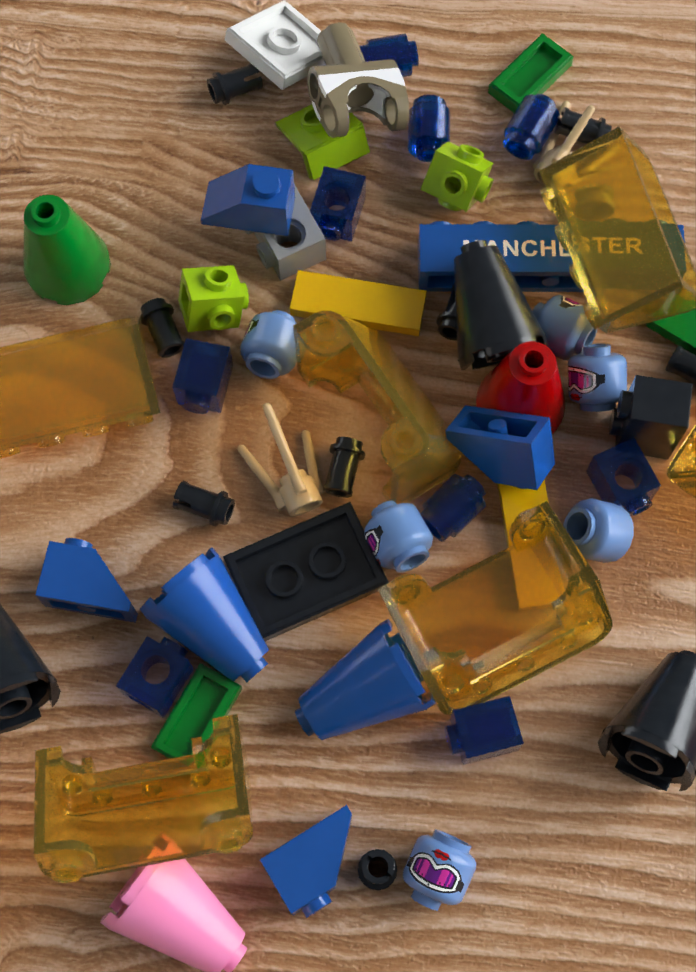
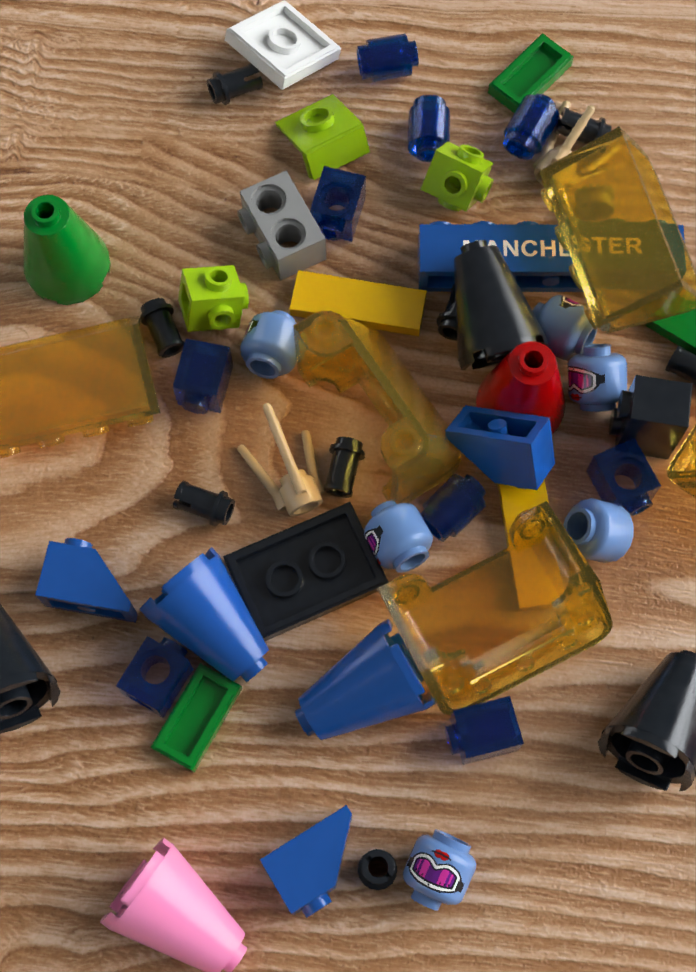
clear yellow windscreen [34,714,253,883] -> none
blue slope [201,164,295,236] -> none
dark tan connector [307,22,409,138] -> none

